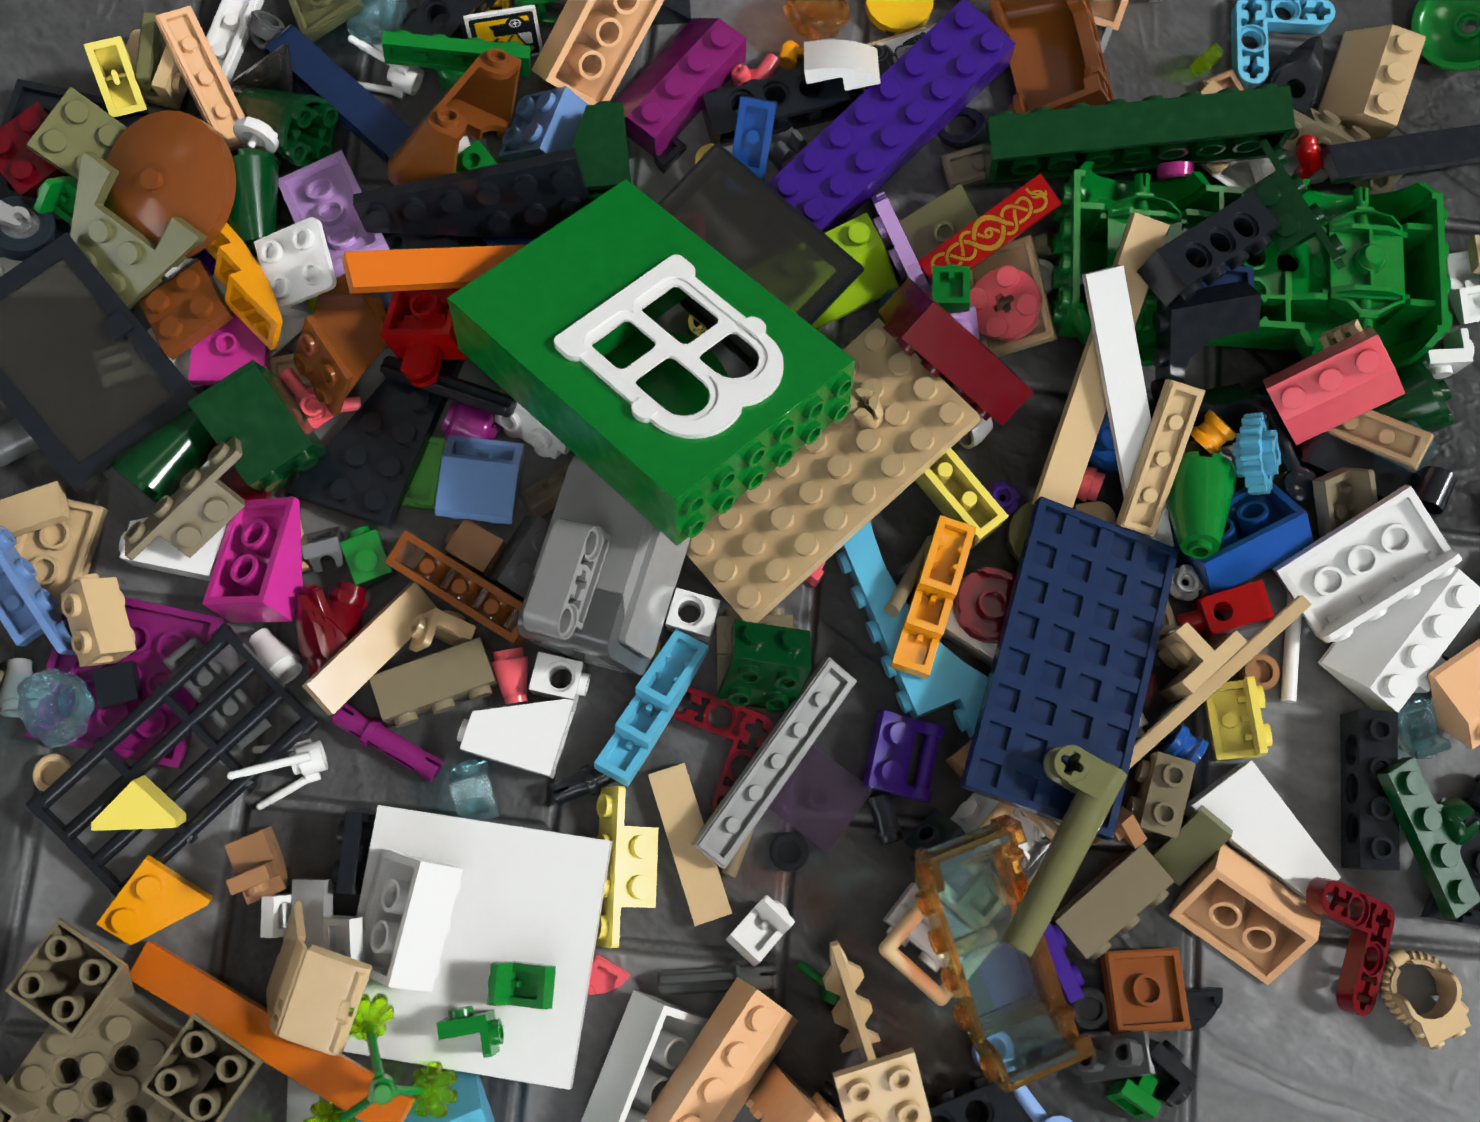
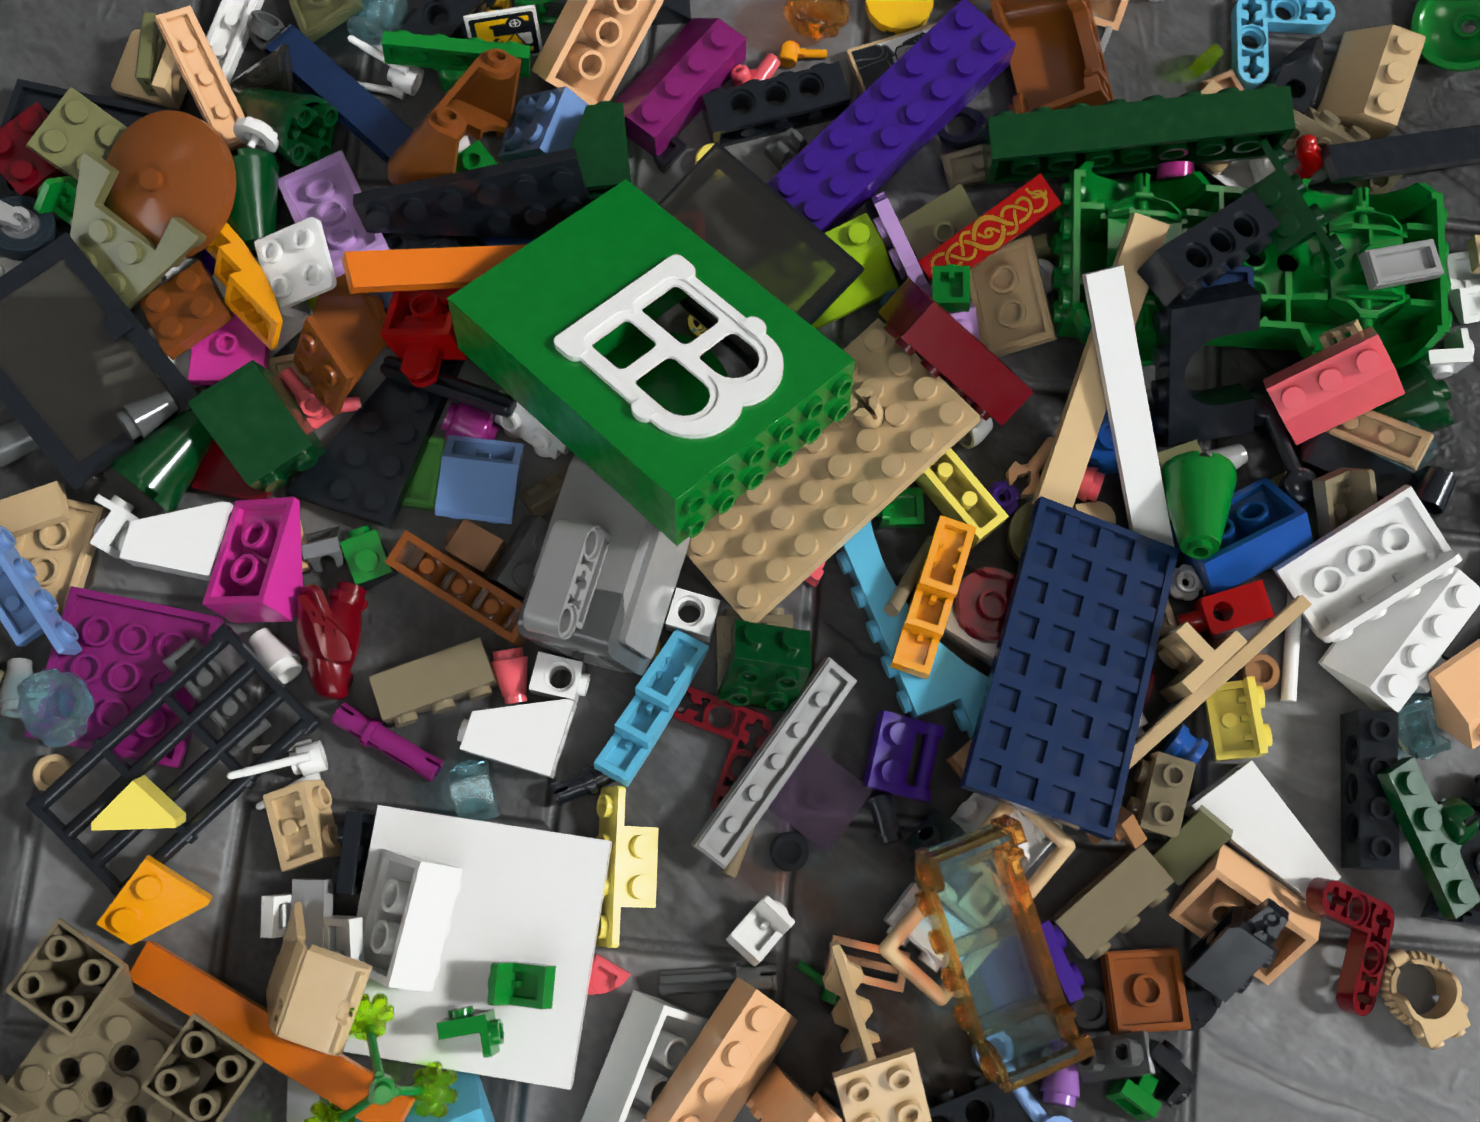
tan brick [61,574,137,667] -> none
light yellow slope [83,35,147,117] -> none
black tile [92,661,143,710] -> none
dark tan bracket [124,436,245,561] -> none
medium nougat brick [224,826,288,905] -> none
tan tile [302,582,437,715] -> none
tan bracket [409,608,477,652] -> none
tan tile [648,763,732,926] -> none
blue plate [726,96,777,203] -> none
white slope [804,39,881,91] -> none
coral plate [970,265,1043,342] -> none
olive axle [1001,745,1128,957] -> none
tan tile [1115,379,1205,536] -> none
light orange wheel [1190,410,1237,454] -> none
medium azure gear [1233,412,1281,495] -> none
none -> white bracket [89,494,139,559]
none -> dark grey cone [115,391,179,440]
none -> tan bracket [263,780,341,872]
none -> light nougat tile [824,935,911,993]
none -> green bracket [875,488,925,528]
none -> light nougat bar [1005,437,1054,499]
none -> medium lavender cone [1040,1044,1080,1108]
none -> black hinge [1185,898,1289,1003]
none -> light grey tile [1359,239,1445,291]

